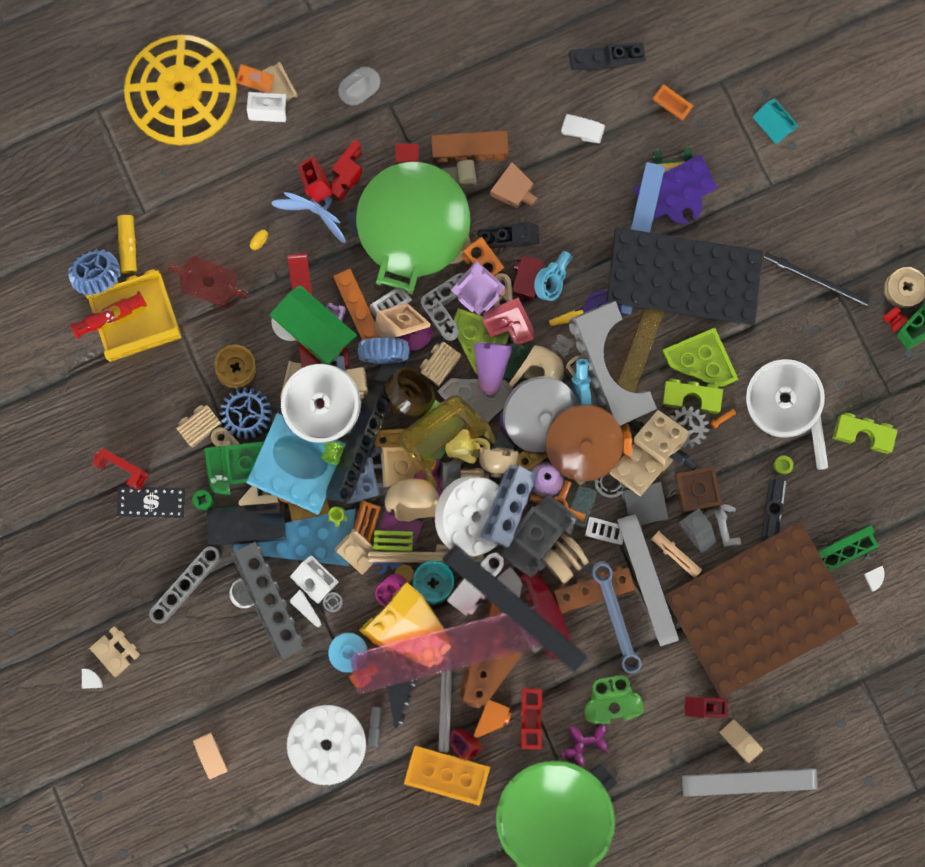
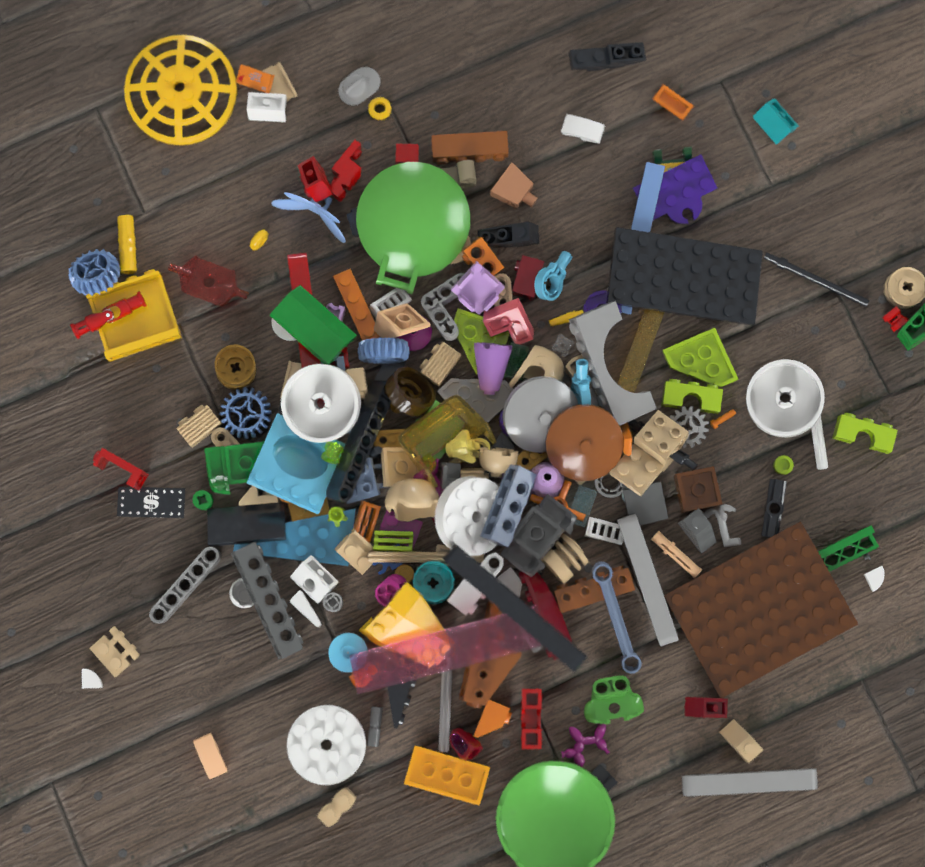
none -> tan brick [318,787,357,827]
none -> yellow piece [368,97,391,120]

